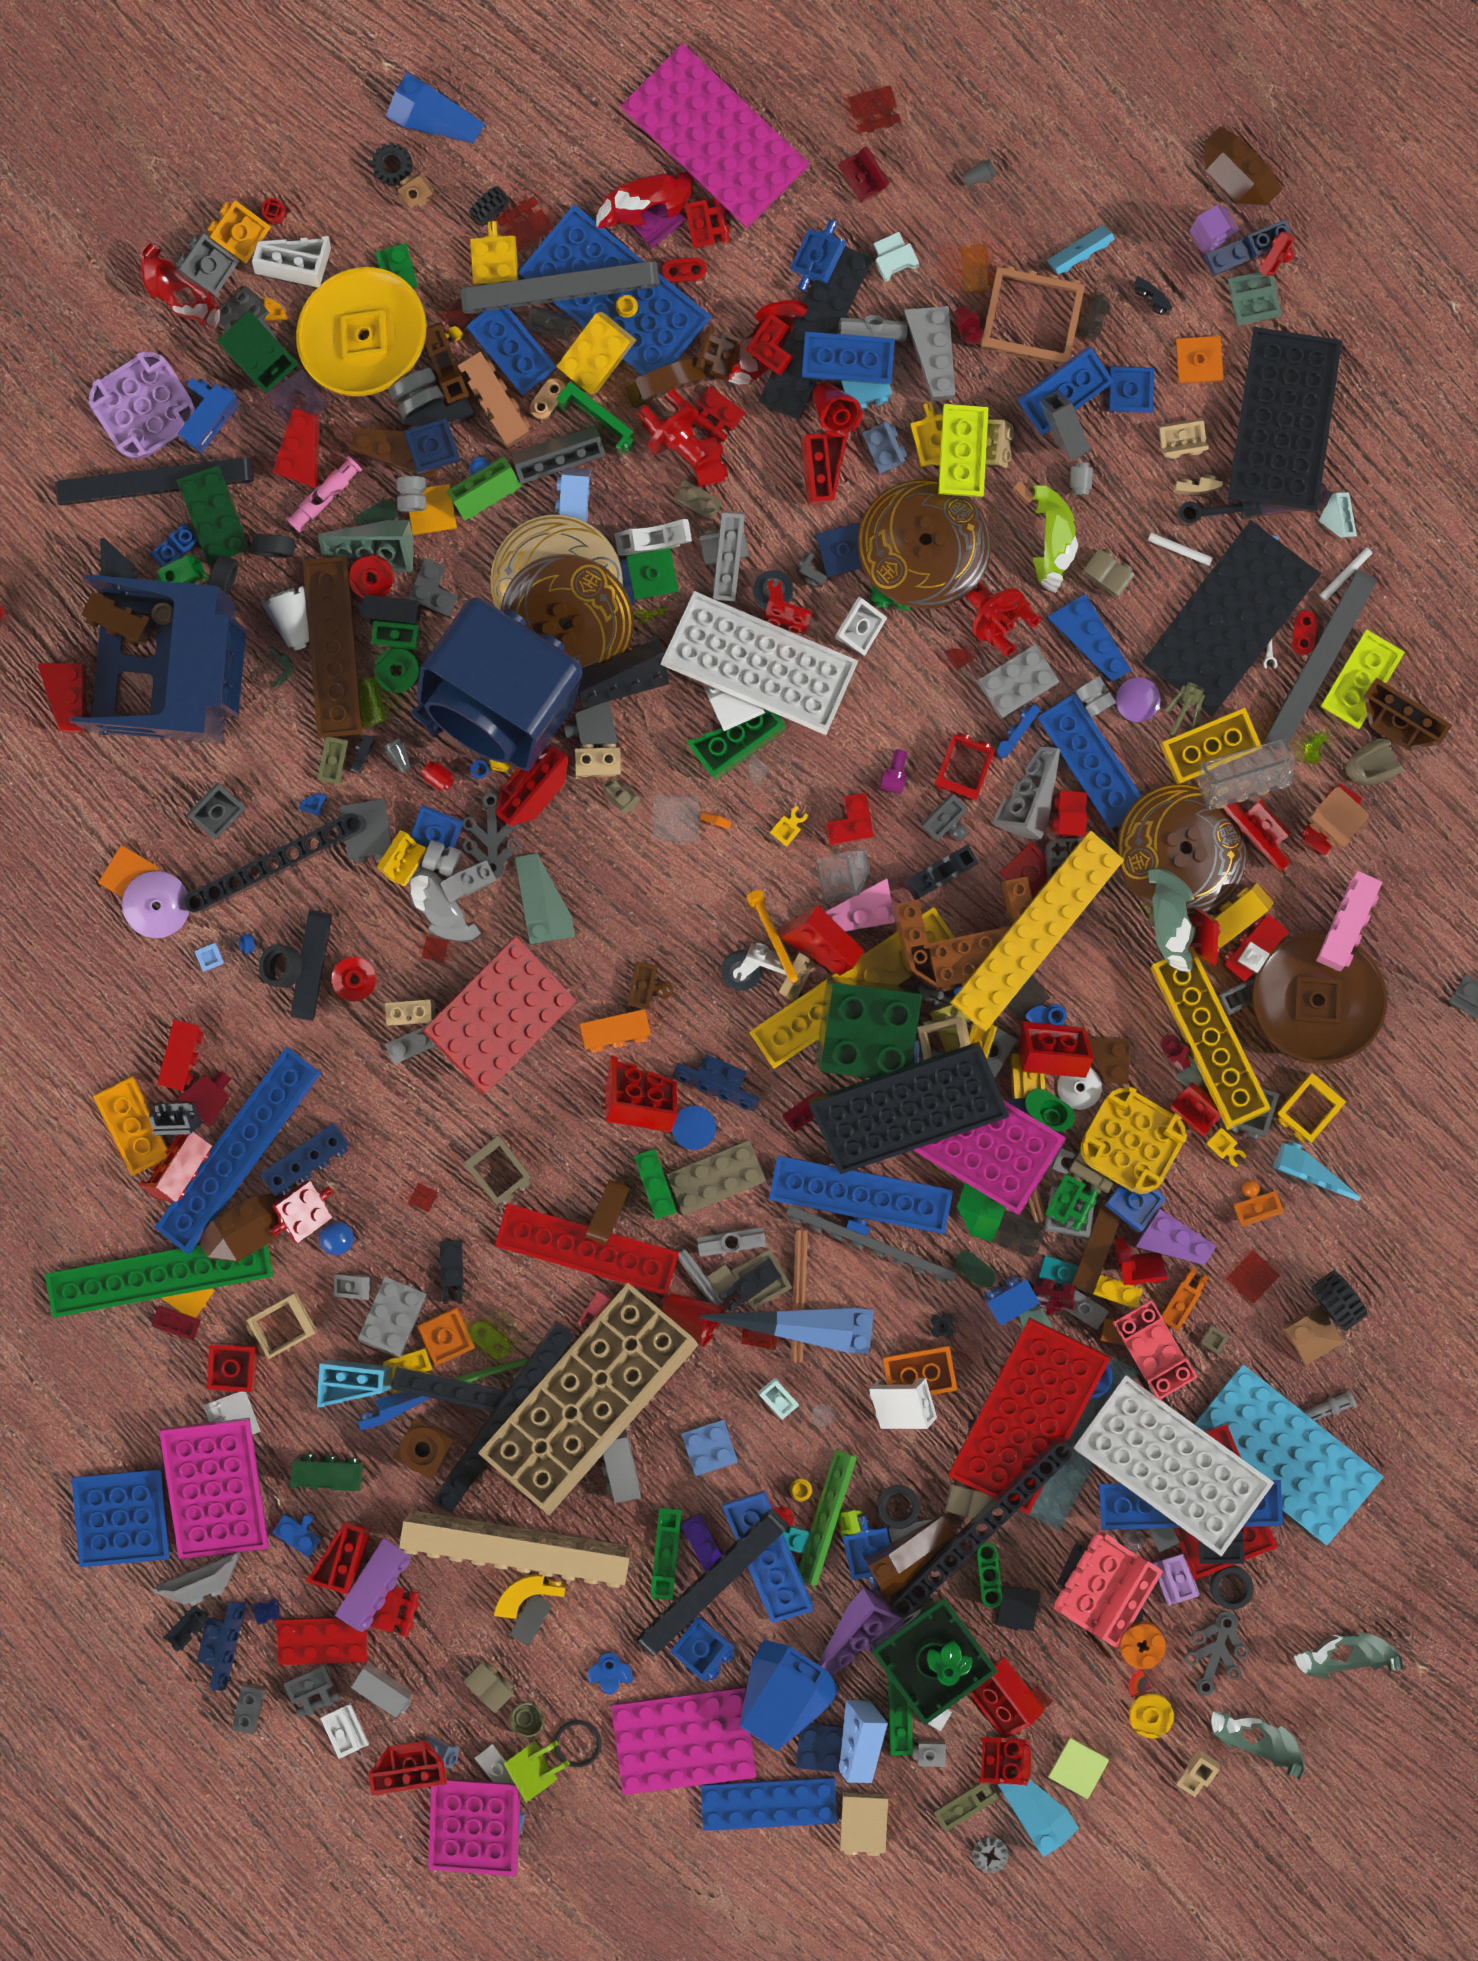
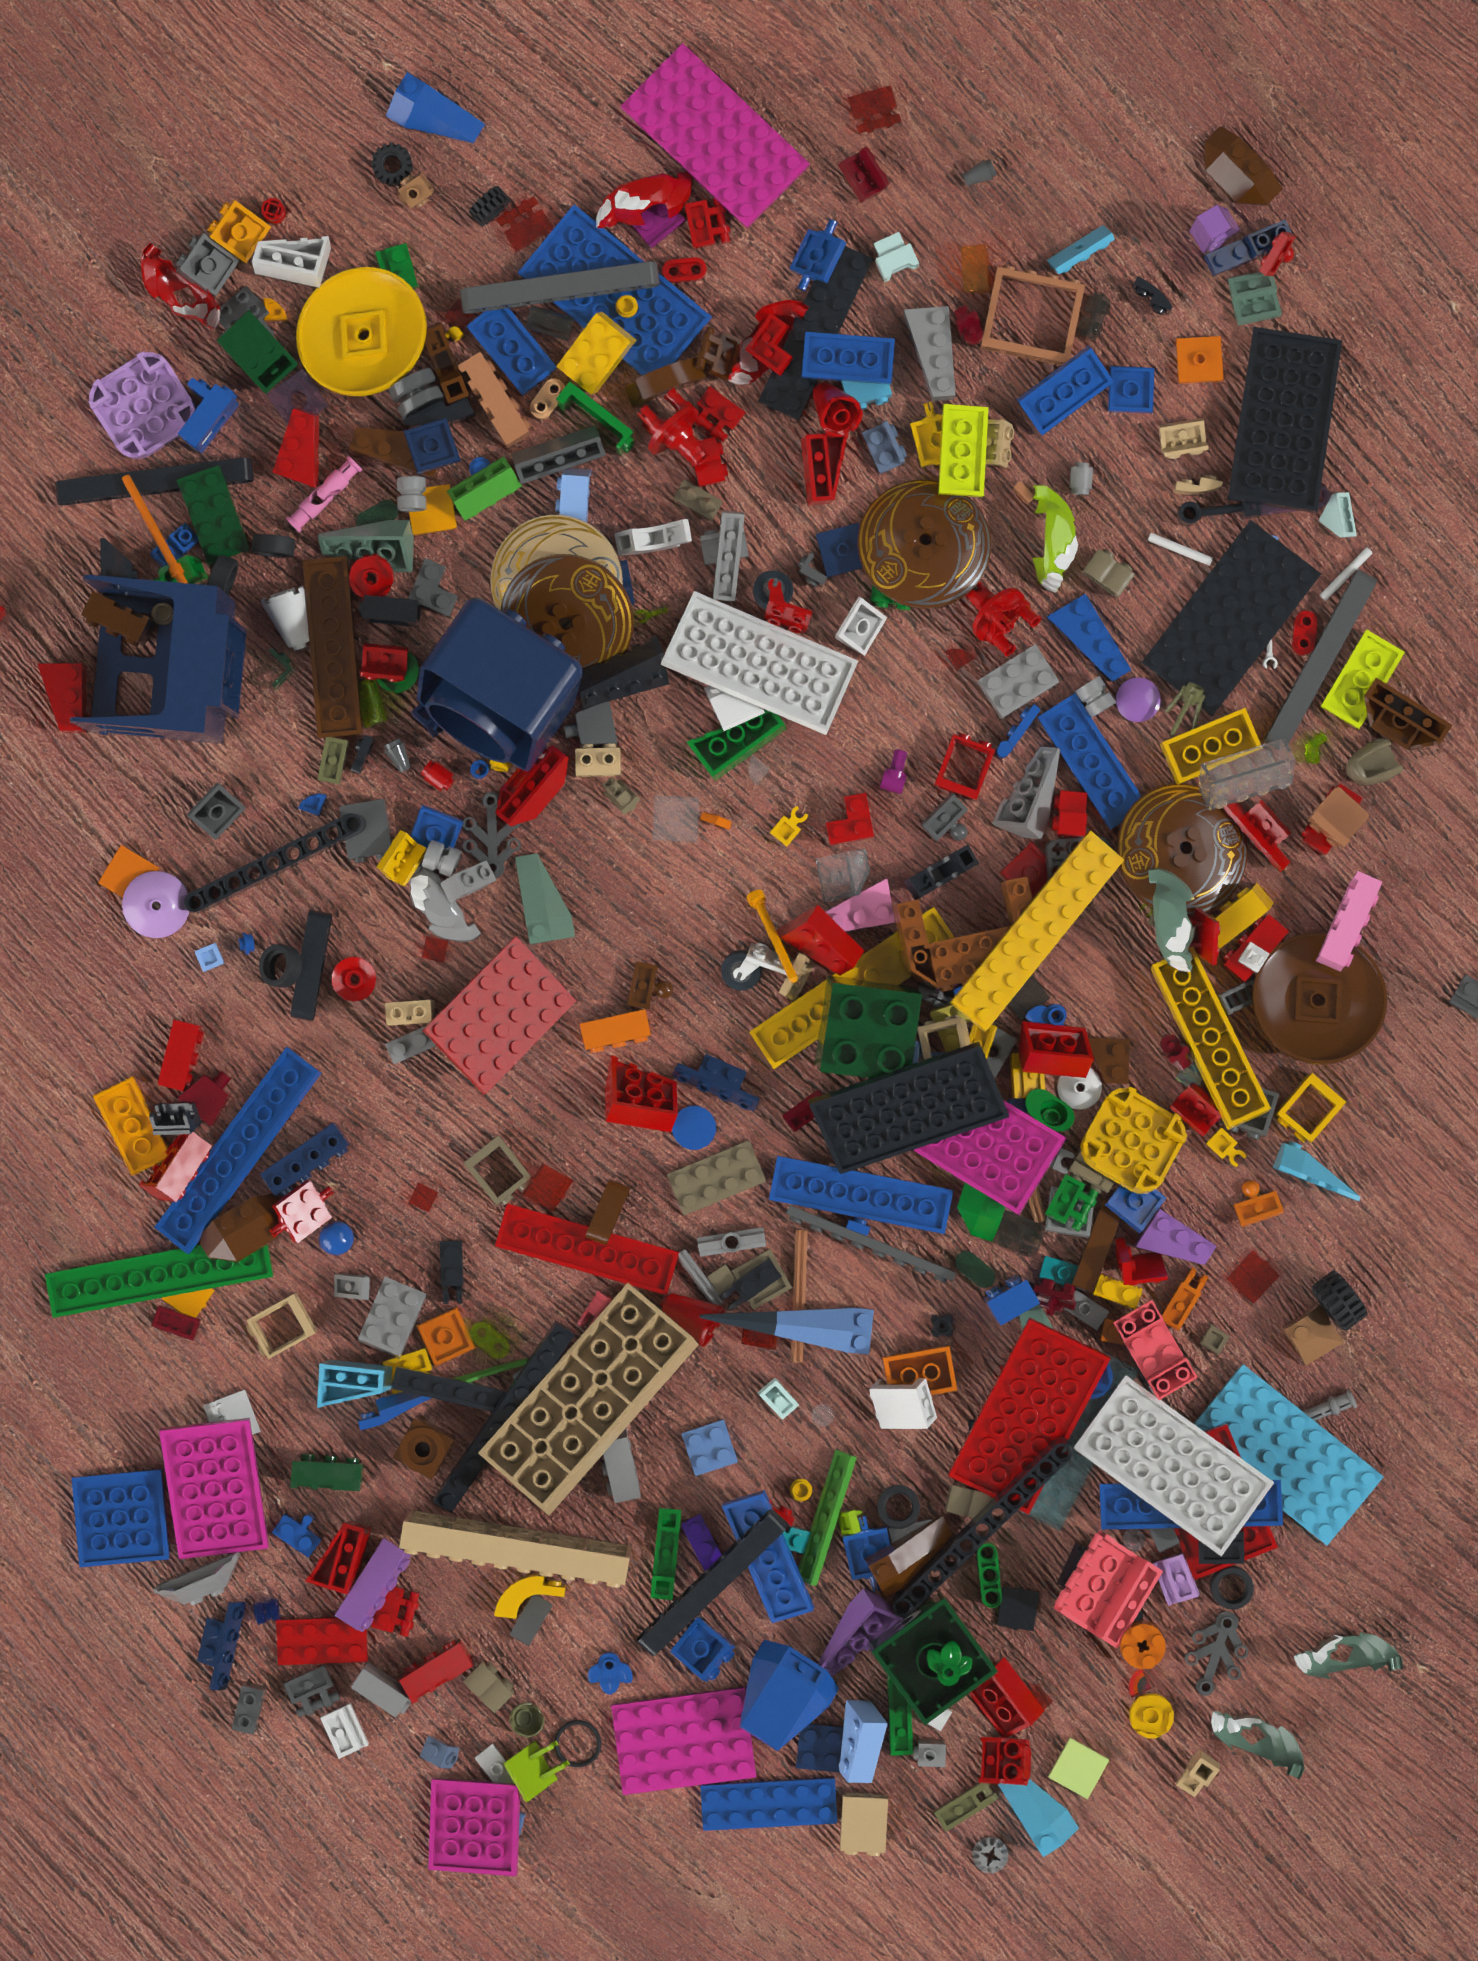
black hinge [163,1605,209,1652] -> none
red brick [207,1342,258,1392] -> none
red wedge [368,1741,447,1796] -> none
green brick [371,621,421,650] -> none
yellow plate [470,221,518,284] -> none
green plate [627,548,679,601] -> none
green brick [634,1148,677,1220] -> none
light grey piece [838,315,907,342] -> none
dark grey brick [1039,390,1091,459] -> none
none -> orange bar [122,475,188,583]
none -> red bracket [360,643,409,682]
none -> red wedge [399,1640,474,1704]
none -> clear red piece [523,1163,573,1211]

